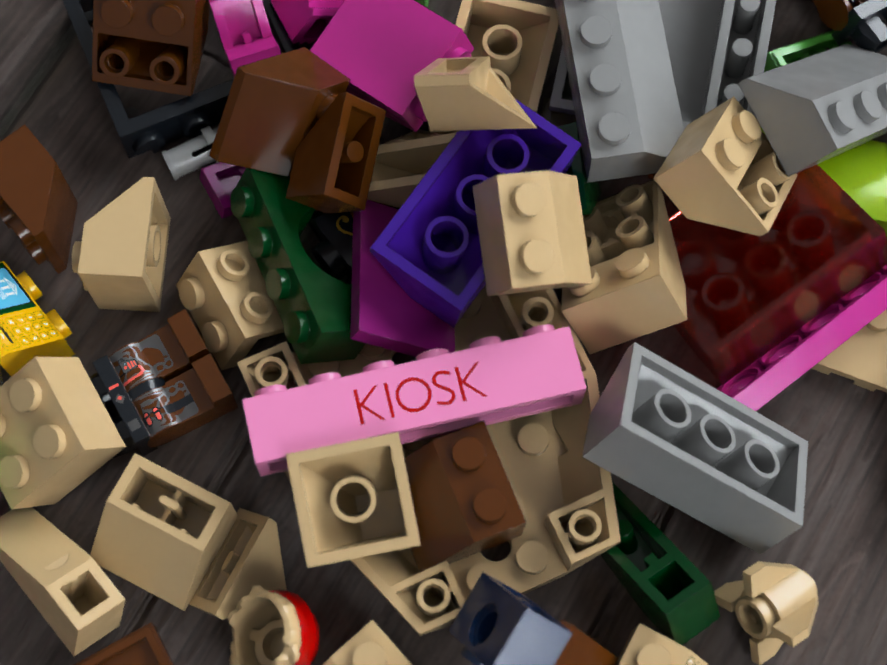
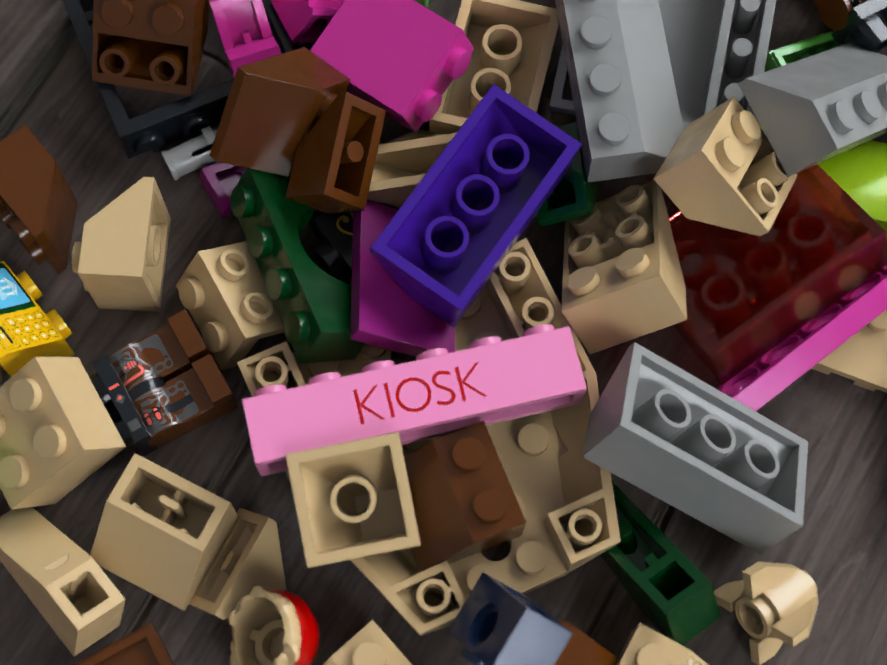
tan slope [414,56,537,131] -> none
tan slope [473,170,592,296] -> none

